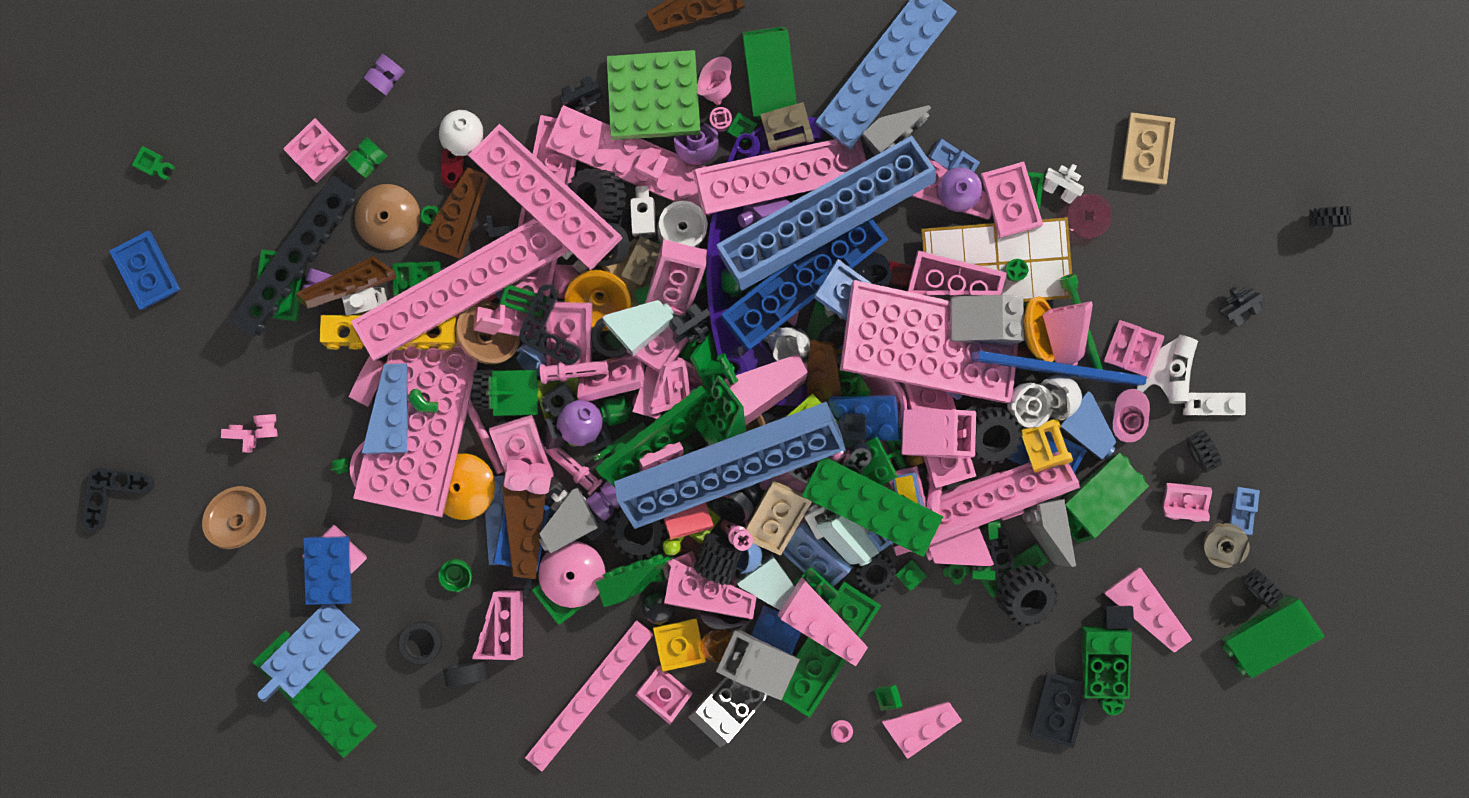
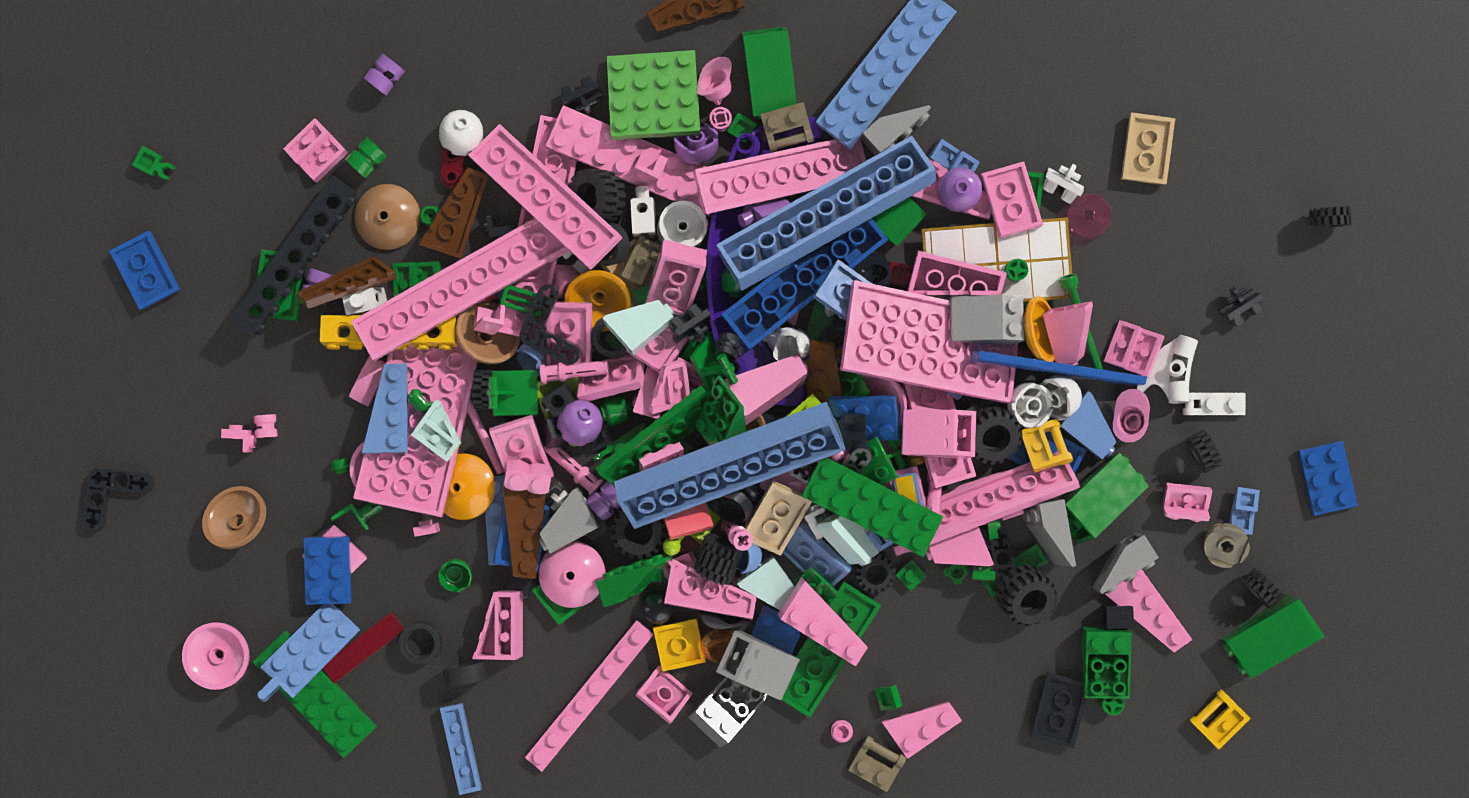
none -> bright pink dish [182,622,250,690]
none -> dark red tile [323,612,405,683]
none -> green bracket [330,502,383,531]
none -> light aqua wing [411,400,461,461]
none -> bright pink plate [413,520,440,536]
none -> medium blue plate [440,702,482,795]
none -> black wheel [715,333,741,363]
none -> dark tan plate [848,735,906,792]
none -> green slope [872,197,927,247]
none -> light grey slope [1092,532,1159,594]
none -> yellow plate [1189,689,1251,749]
none -> blue plate [1297,441,1358,516]

